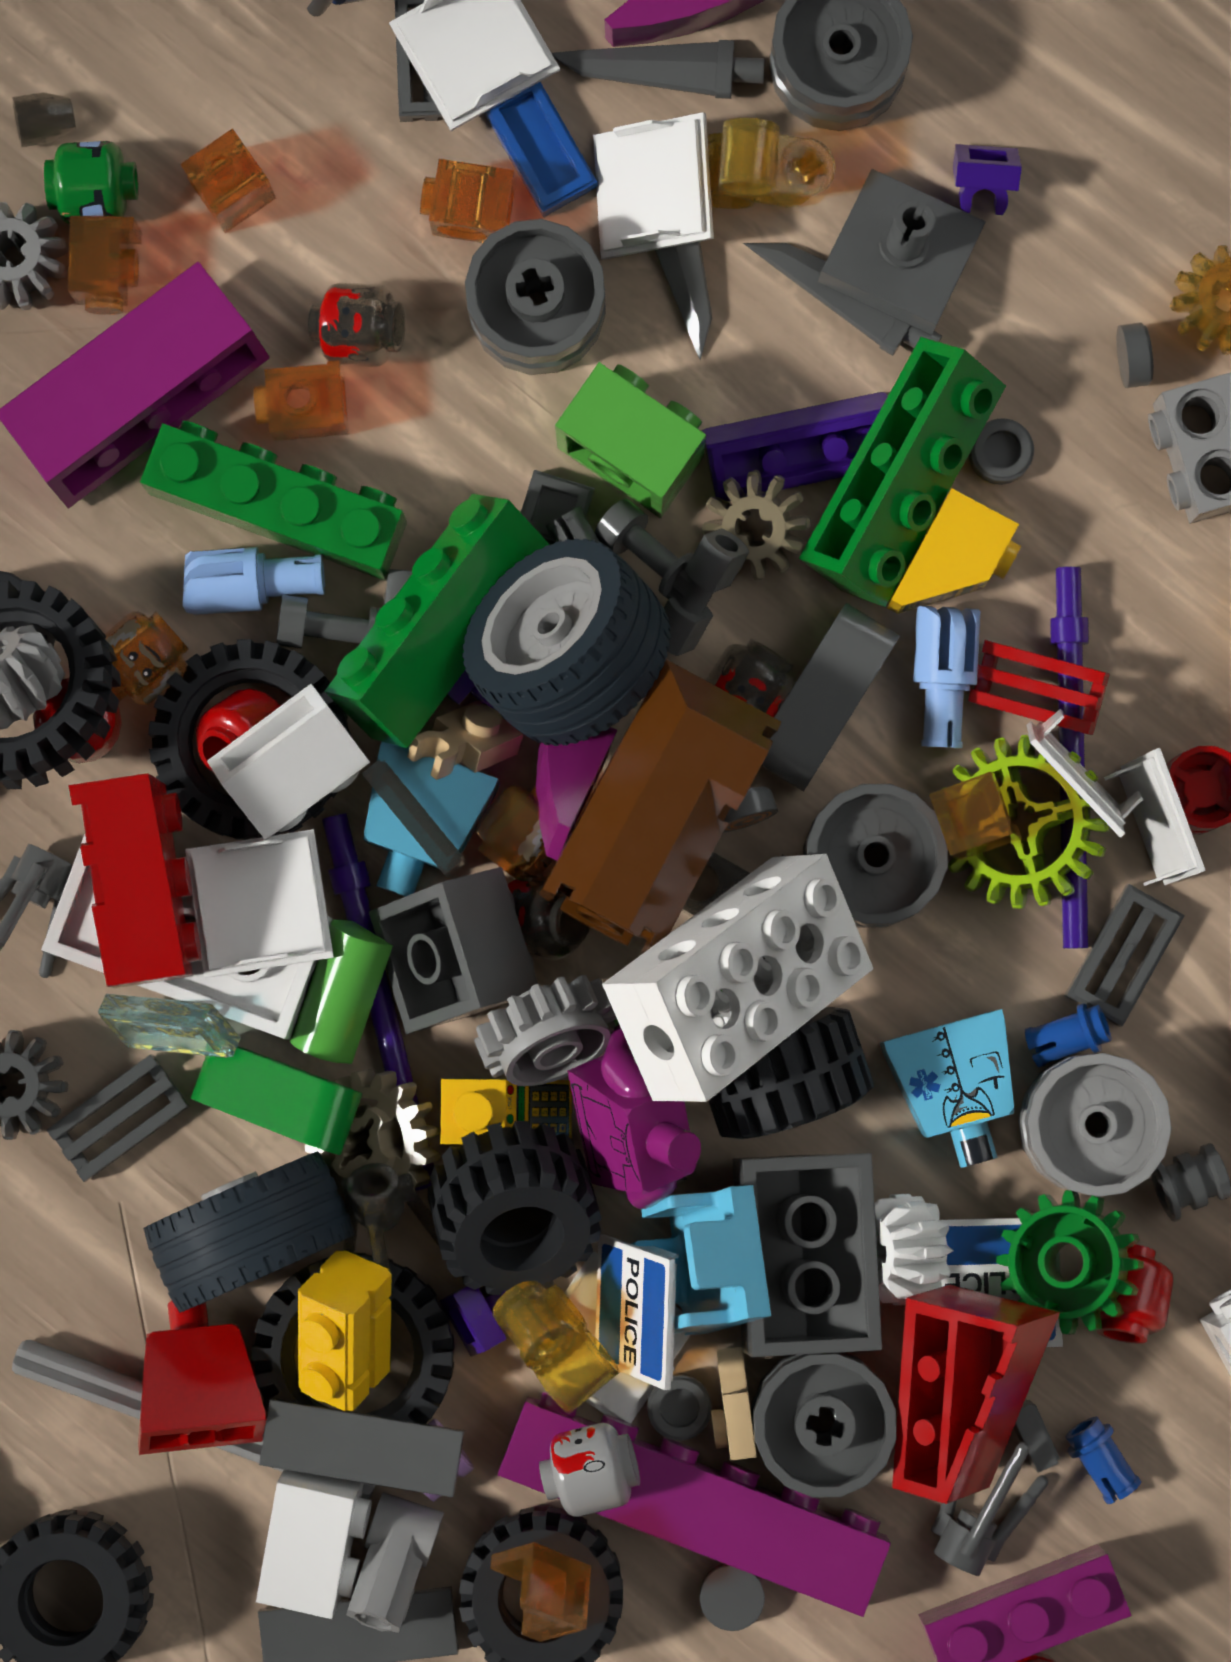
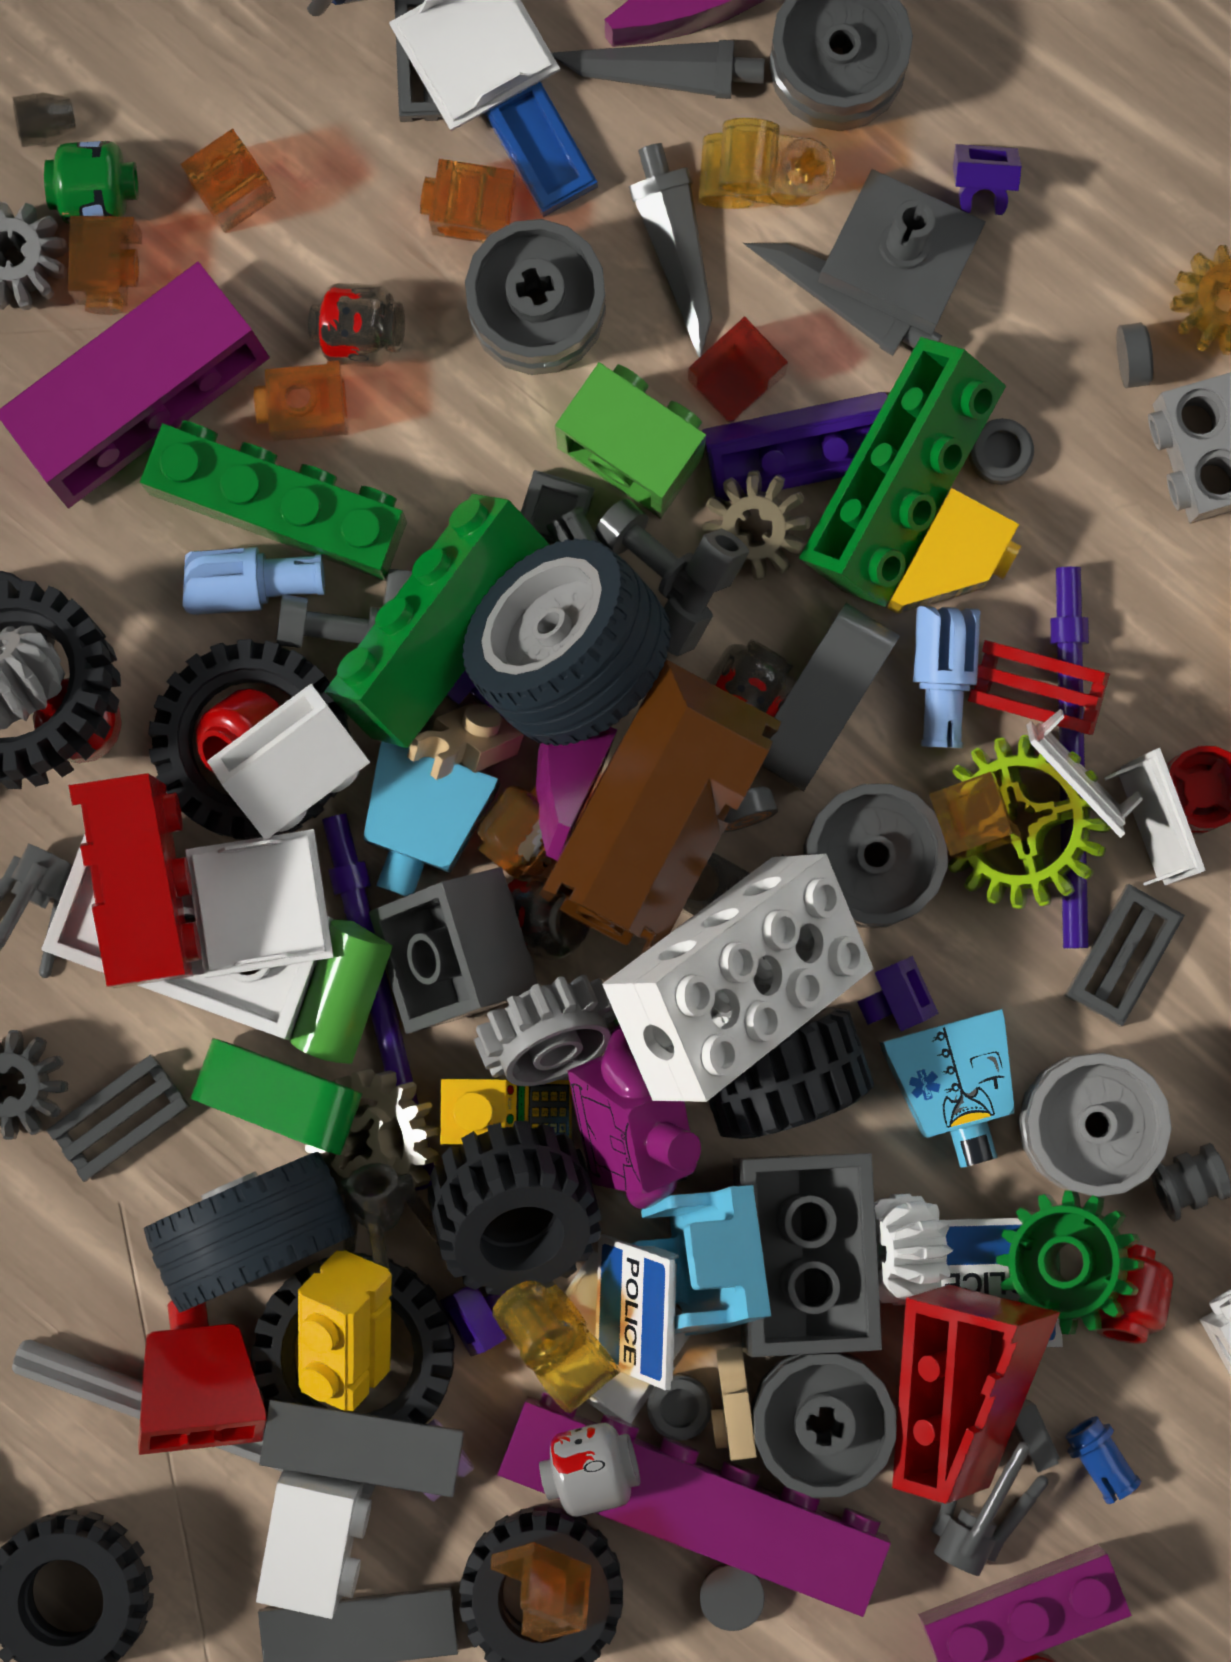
clear light blue tile [98,994,241,1058] -> none
clear orange head [105,611,189,706] -> none
light grey piece [346,1492,444,1633] -> none
clear smoke tile [362,759,465,879] -> none
white piece [593,112,714,259] -> none
blue pin [1025,1003,1112,1067] -> none
none -> clear red panel [688,316,788,423]
none -> dark purple tile [857,955,939,1031]

